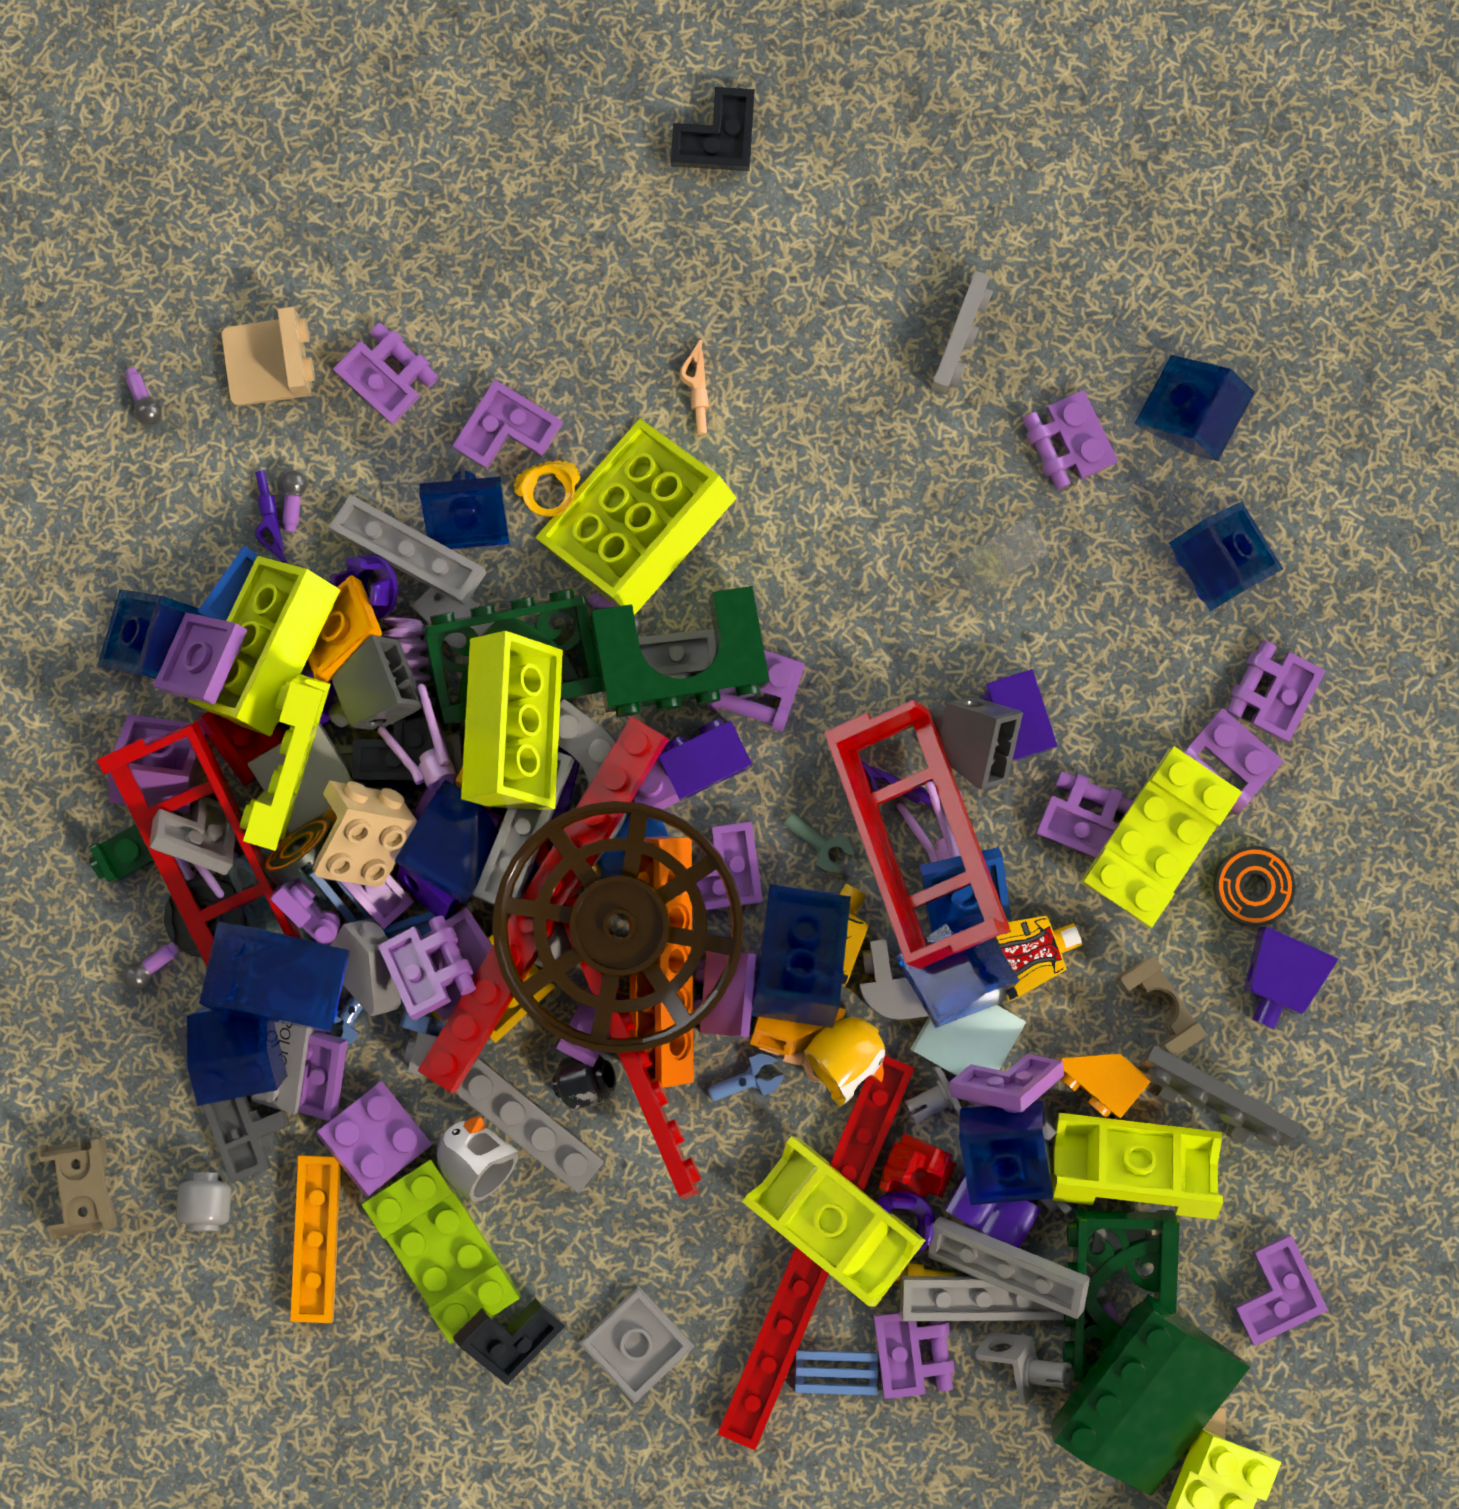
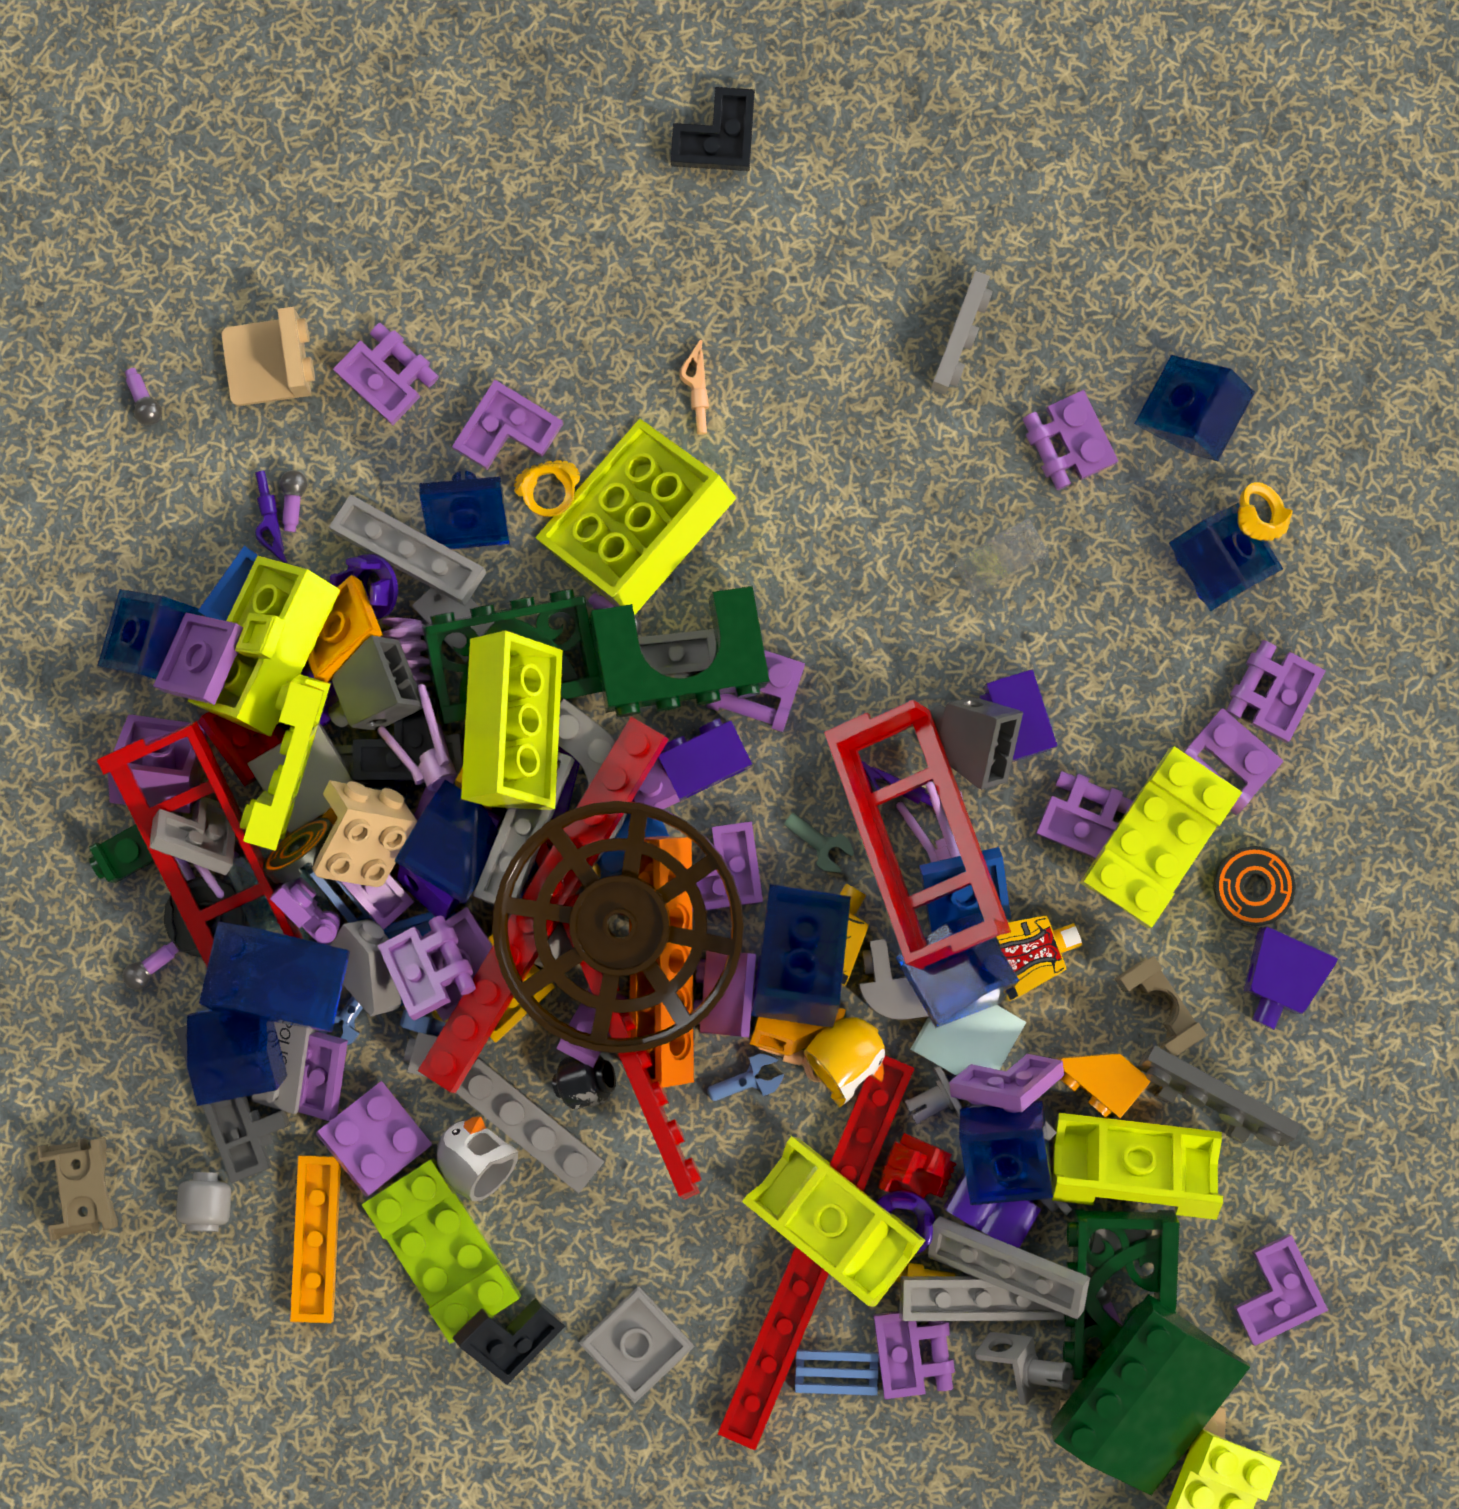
none -> neon yellow tile [235,613,286,659]
none -> yellow piece [1237,482,1293,541]

